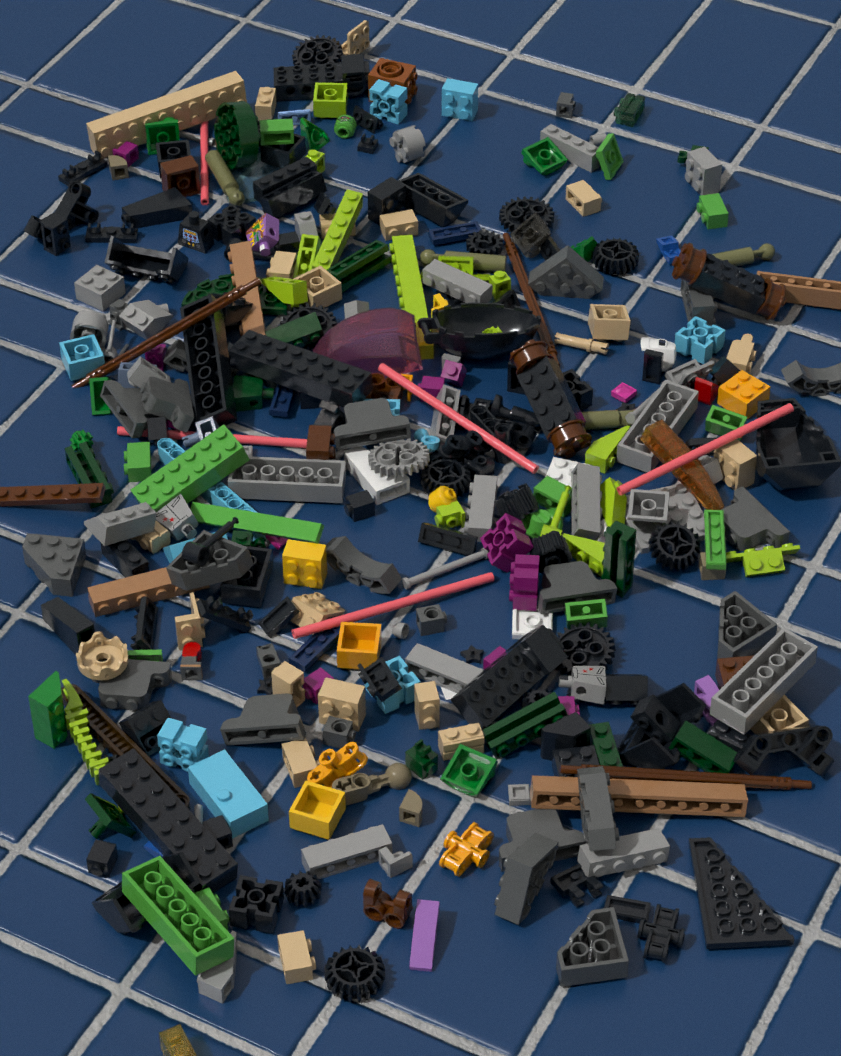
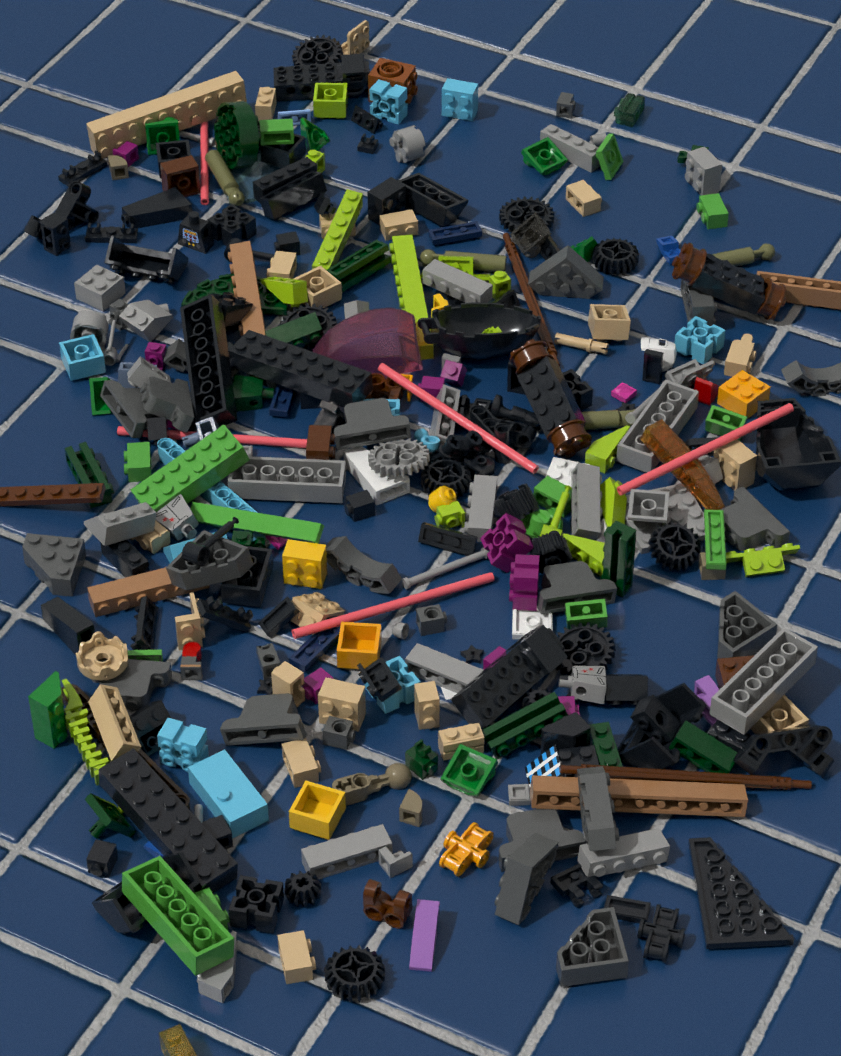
green gear [70,430,94,451] -> none
reddish brown axle [71,277,262,388] -> none
medium lavender torso [245,213,279,256] -> none
lime slope [293,234,322,279] -> none
light grey slope [294,211,318,241] -> none
light orange axle [307,742,368,788] -> none
bright green head [334,115,357,138] -> none
black gear [466,230,503,255] -> none
black brick [710,356,740,385] -> none
none -> tan brick [88,684,141,761]
none -> sticker [525,745,561,788]

